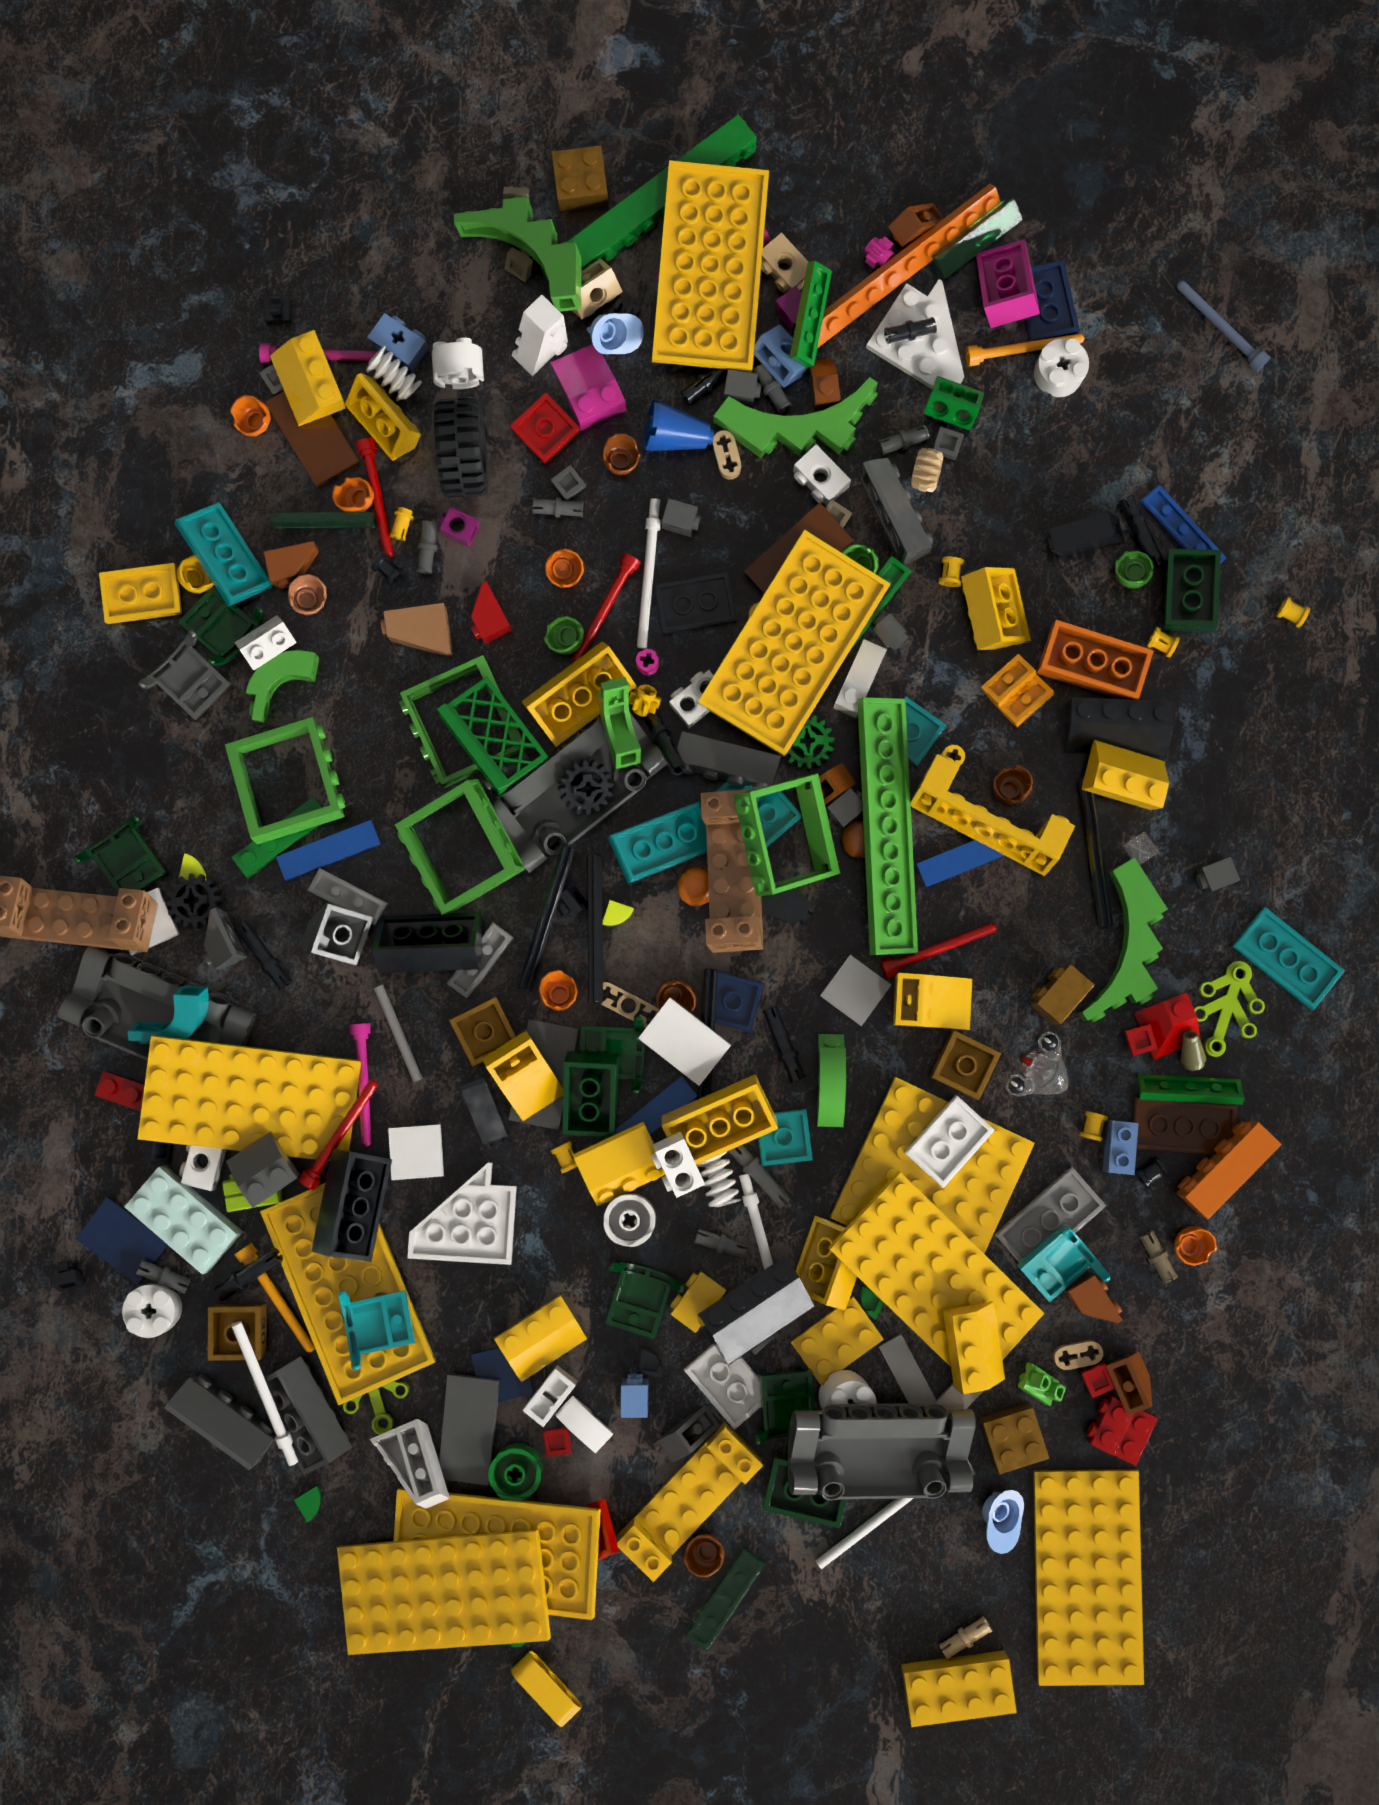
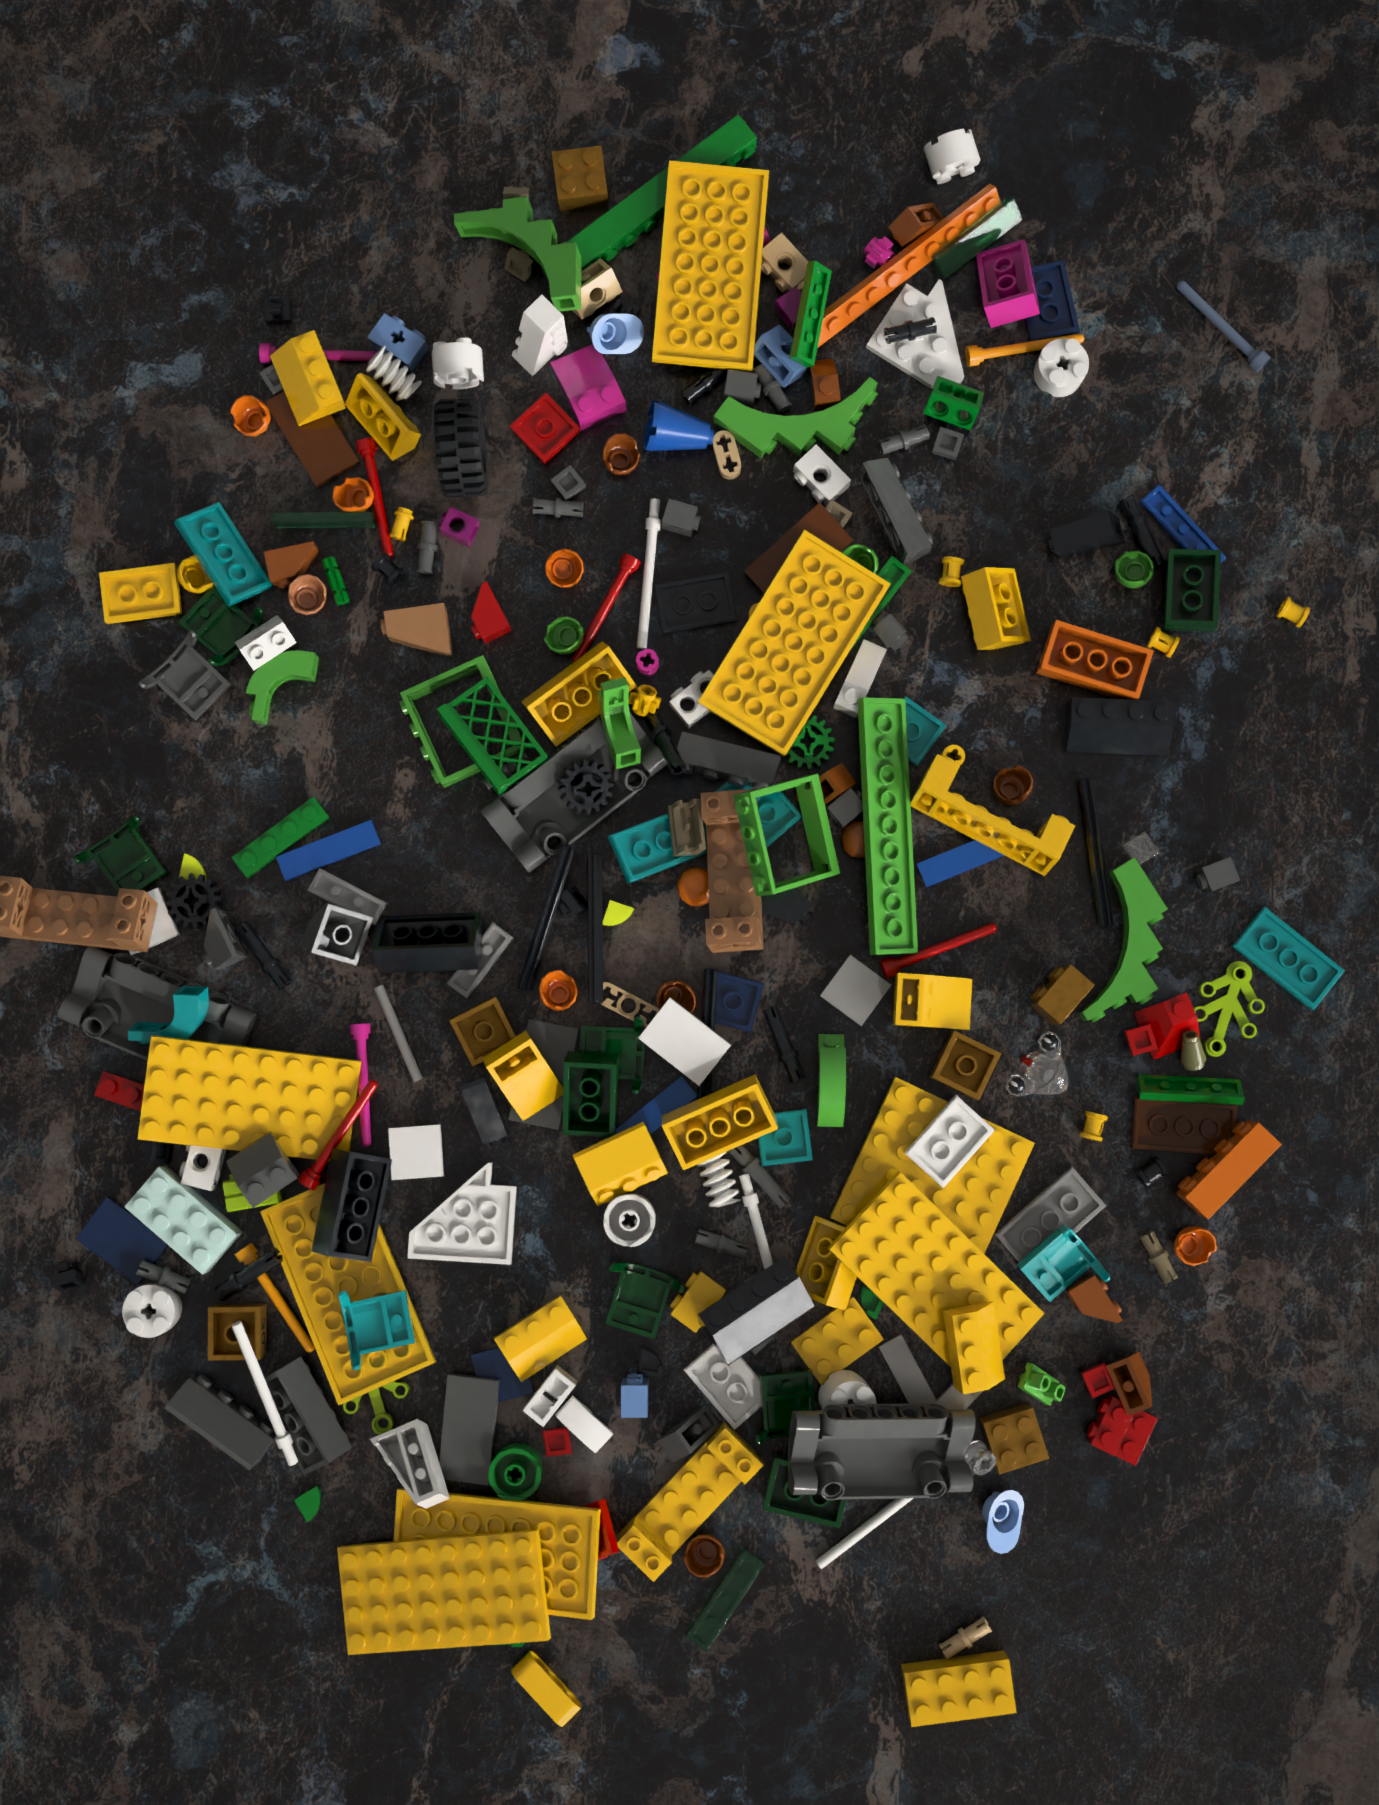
bright green window [225,717,345,845] -> none
bright green window [395,779,526,915] -> none
yellow bush [550,1140,577,1174] -> none
white brick [651,1132,705,1198] -> none
tan gear [911,448,943,492] -> none
light orange slope [981,654,1054,727] -> none
yellow plate [1033,1469,1144,1686] -> none
tan beam [1053,1340,1103,1370] -> none
yellow slope [1081,740,1169,810] -> none
medium blue brick [1102,1120,1139,1175] -> none
none -> green axle [322,556,350,606]
none -> dark tan hinge [667,799,706,856]
none -> white brick [924,129,980,184]
none -> clear wheel [963,1441,996,1475]

